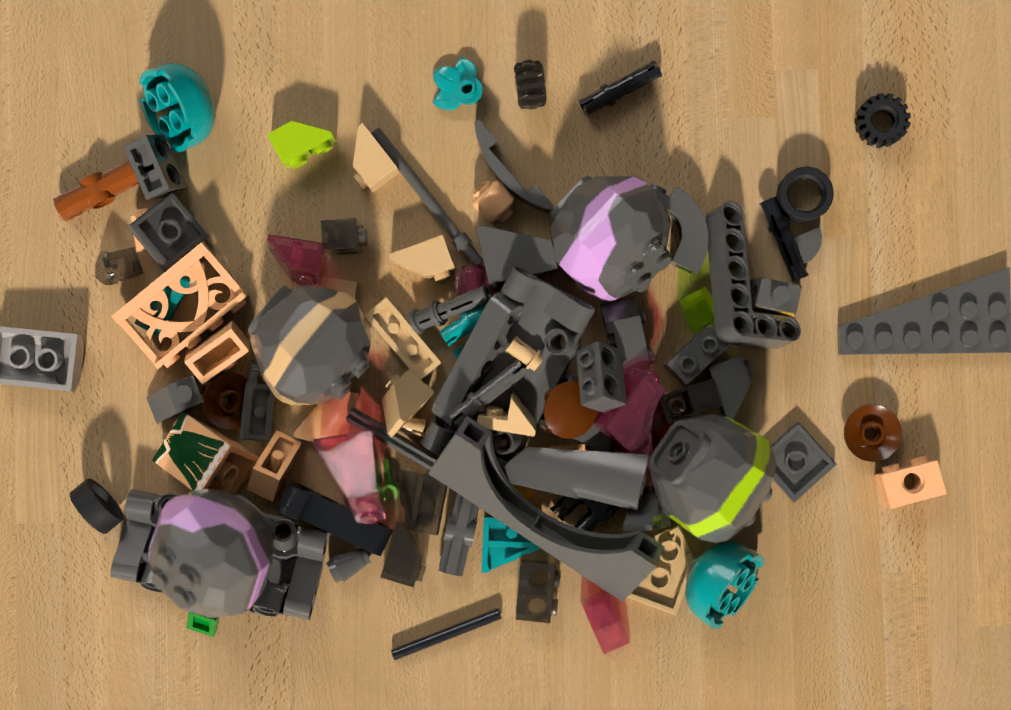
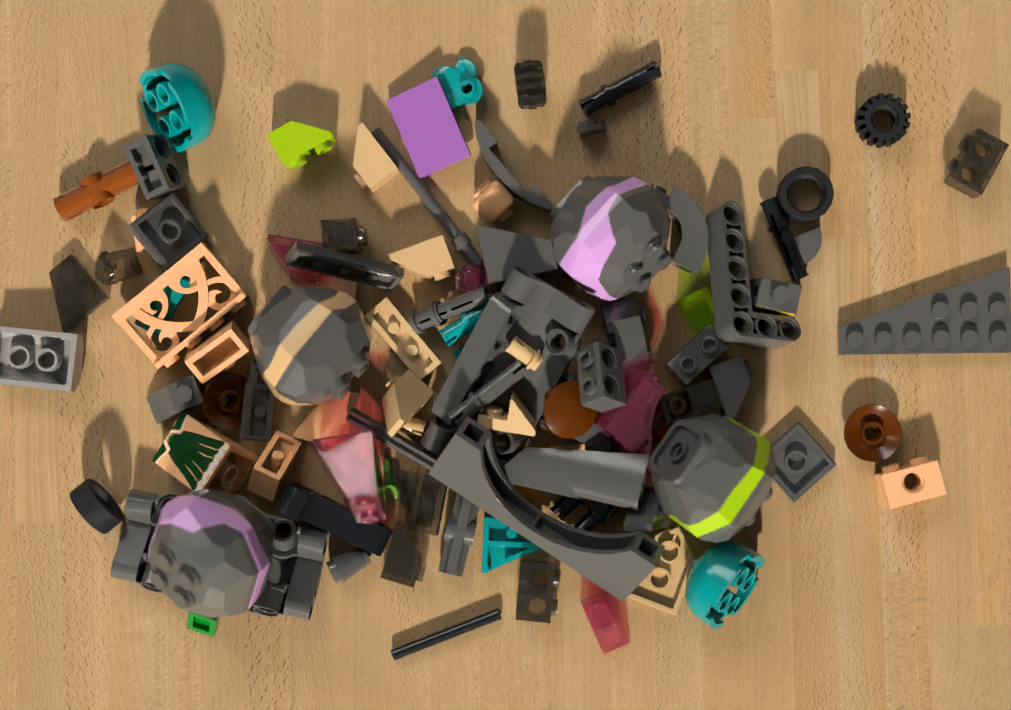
none -> clear smoke wing [49,254,110,333]
none -> dark grey tile [285,241,404,291]
none -> medium lavender tile [386,76,472,179]
none -> dark grey tile [577,119,607,138]
none -> clear smoke brick [944,128,1009,199]

